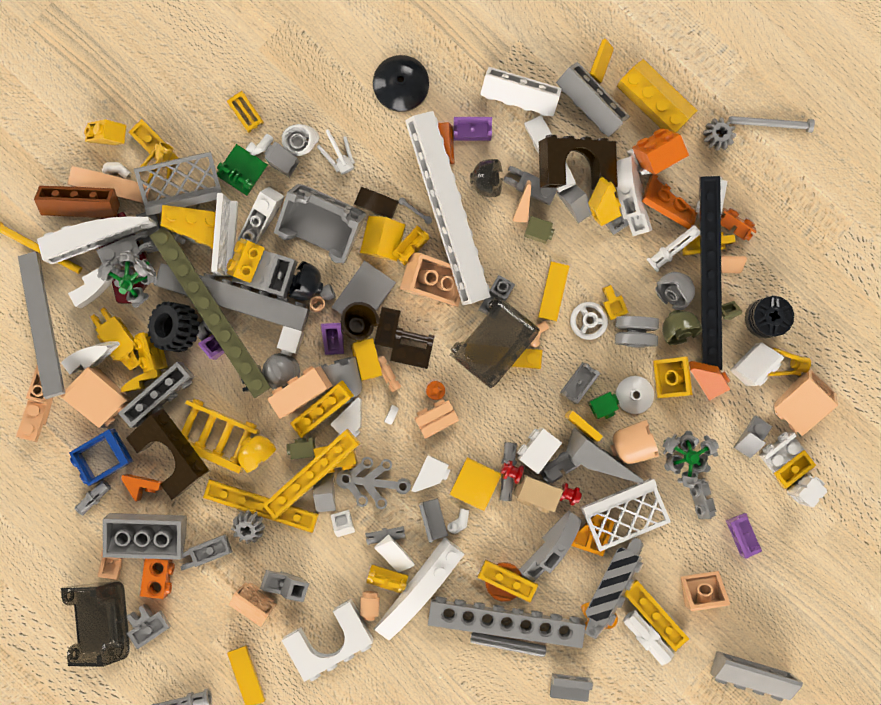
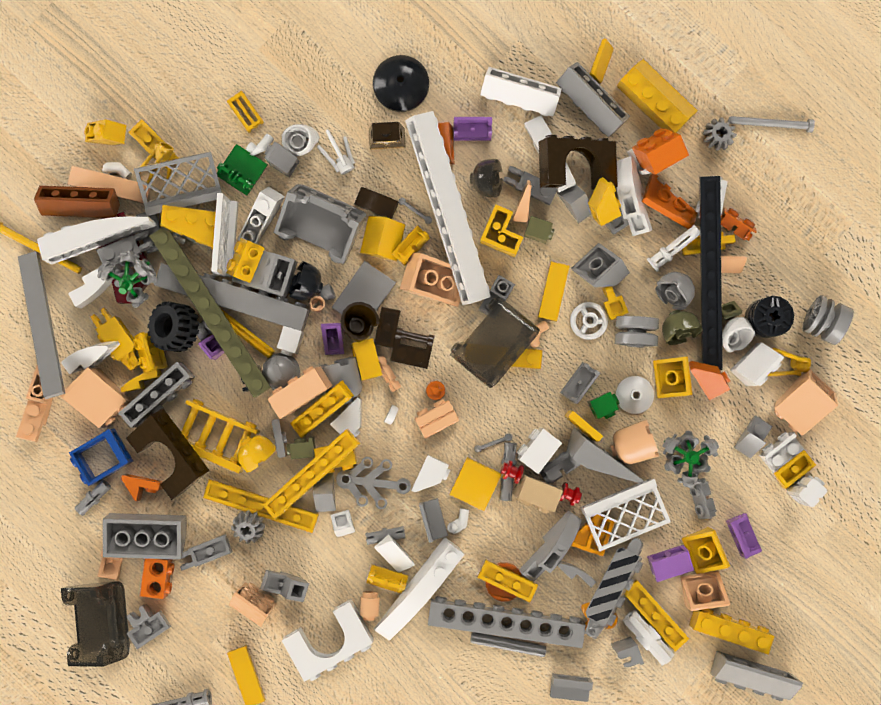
none -> yellow axle [221,309,275,358]
none -> light grey plate [272,419,287,458]
none -> dark brown torso [369,122,406,149]
none -> light grey hinge [474,434,512,453]
none -> yellow brick [480,204,523,258]
none -> light grey slope [557,561,596,588]
none -> light grey slope [571,243,630,287]
none -> light grey hinge [611,636,644,667]
none -> medium lavender hinge [647,545,694,582]
none -> yellow slope [681,527,730,574]
none -> yellow brick [689,609,775,655]
none -> white hair [722,317,755,352]
none -> light grey wheel [802,295,854,345]

